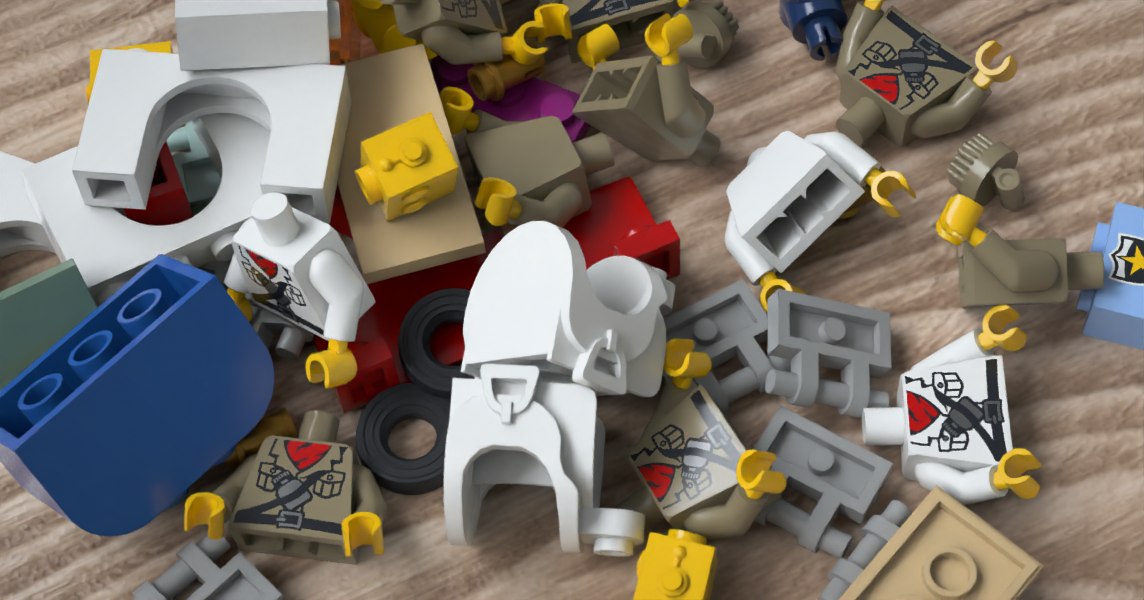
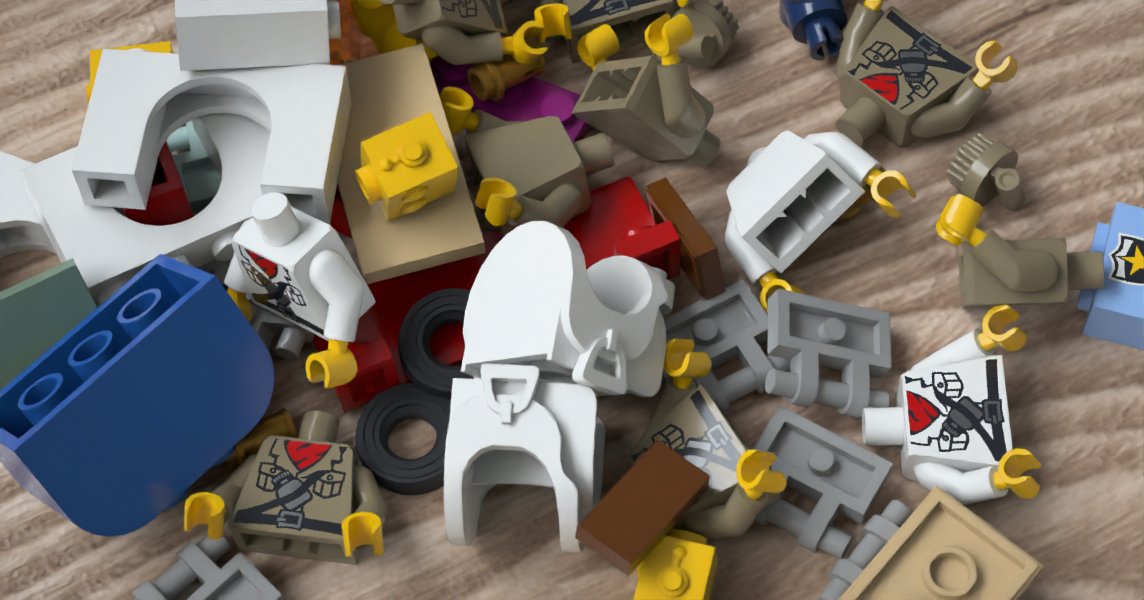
none -> reddish brown tile [575,440,711,576]
none -> reddish brown tile [646,177,726,300]

